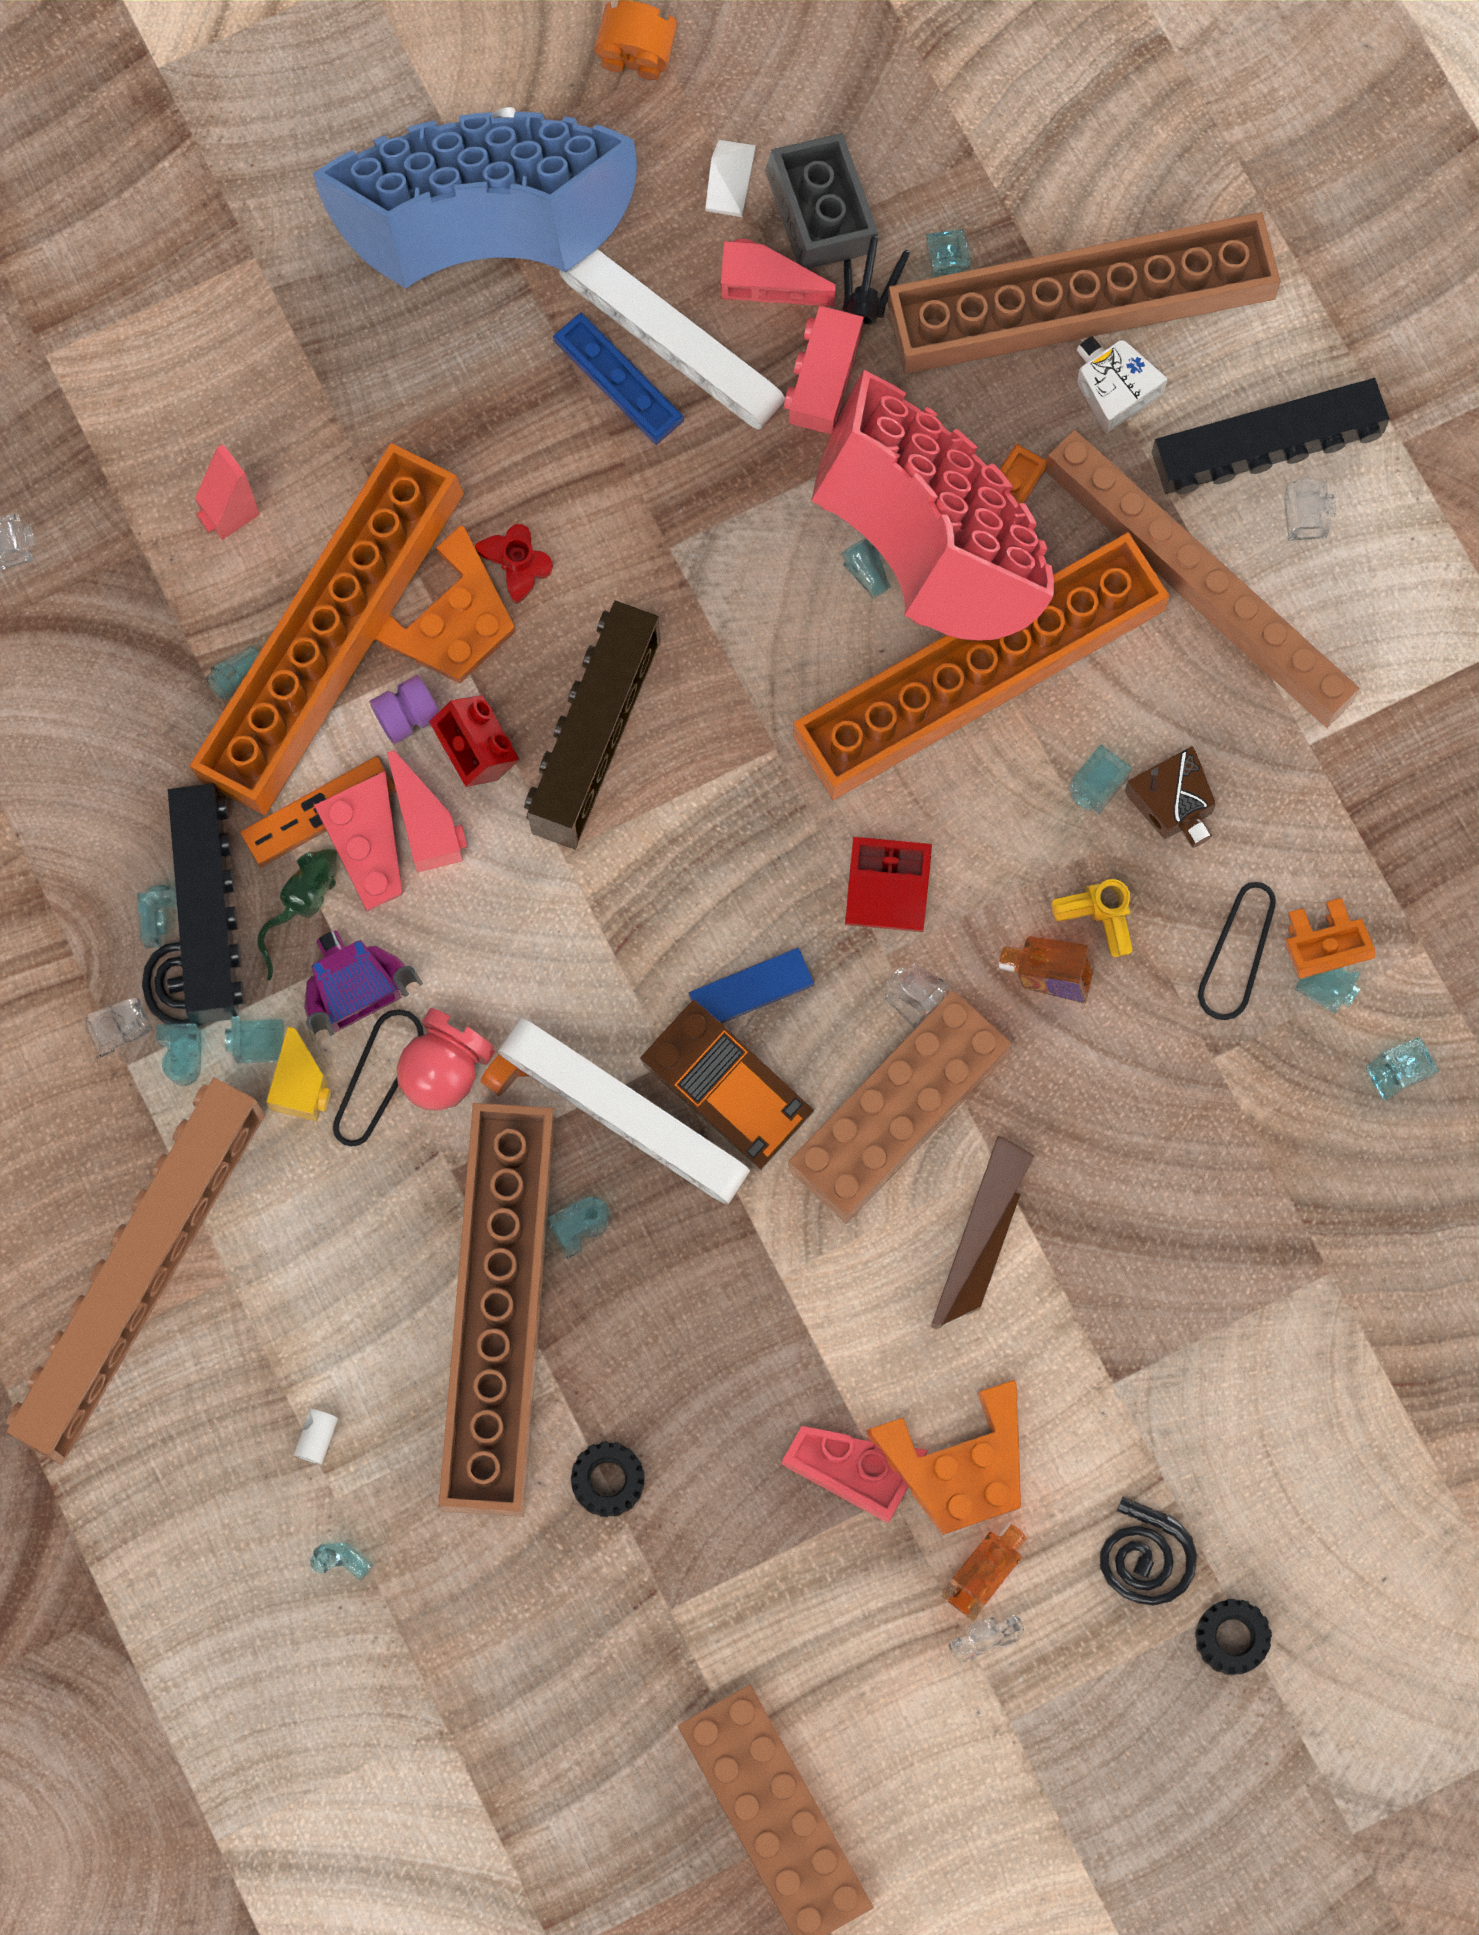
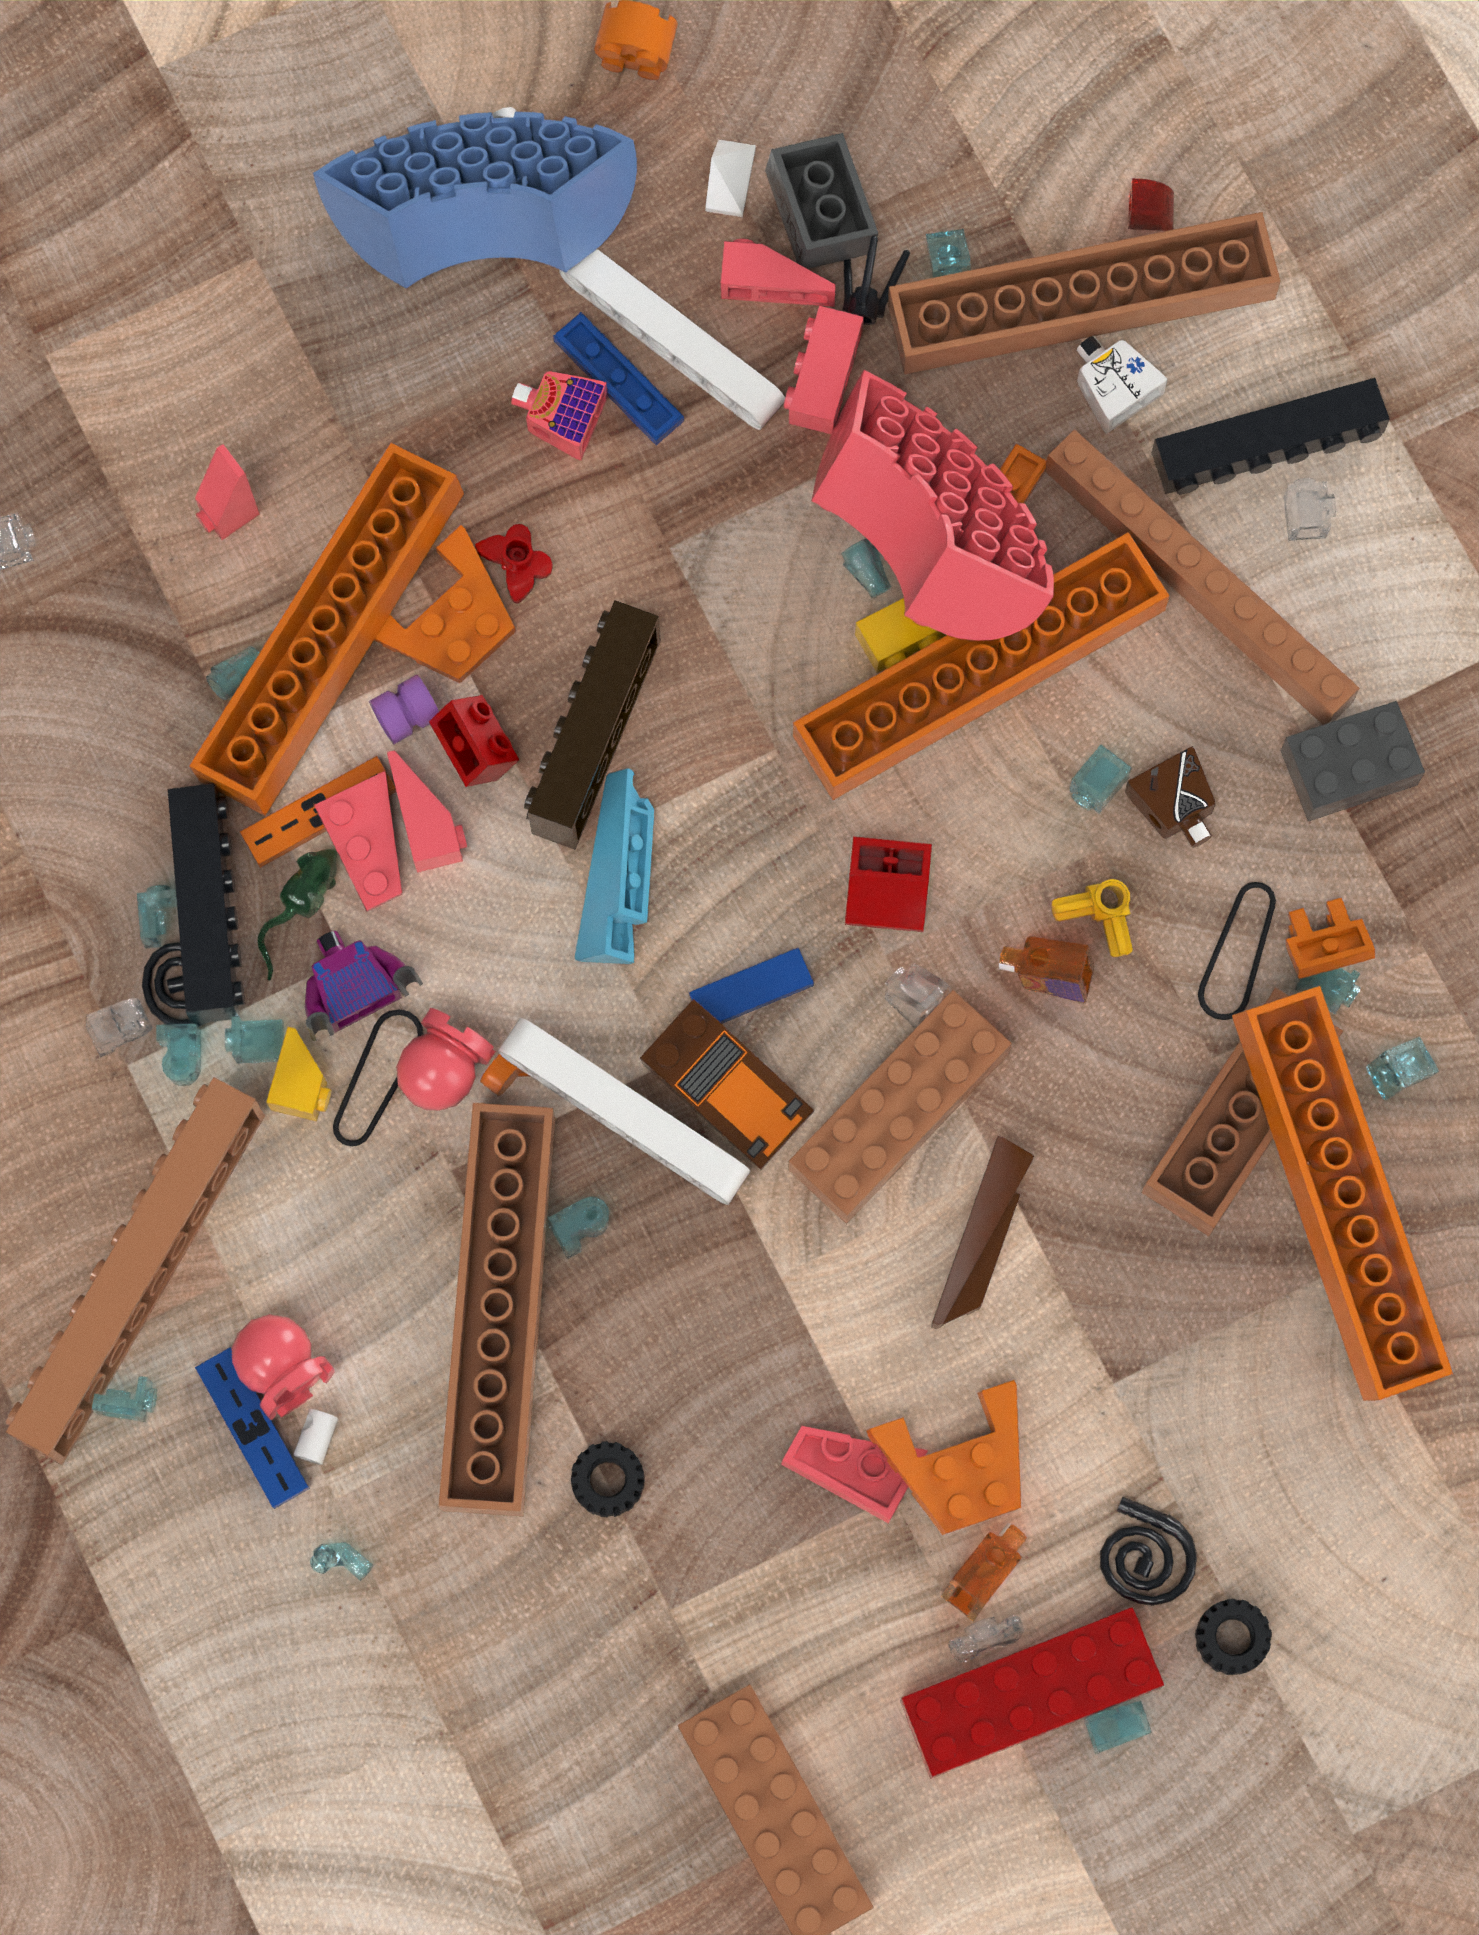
none -> clear light blue bracket [91,1376,157,1422]
none -> blue tile [195,1347,310,1509]
none -> coral tile [232,1314,335,1420]
none -> torso [511,371,608,460]
none -> medium azure wedge [575,768,654,964]
none -> yellow brick [855,598,946,674]
none -> red brick [900,1607,1164,1779]
none -> clear light blue leg [1083,1701,1152,1755]
none -> clear red brick [1128,178,1174,231]
none -> nougat brick [1141,987,1343,1236]
none -> orange brick [1232,986,1453,1401]
none -> dark grey brick [1281,701,1425,822]

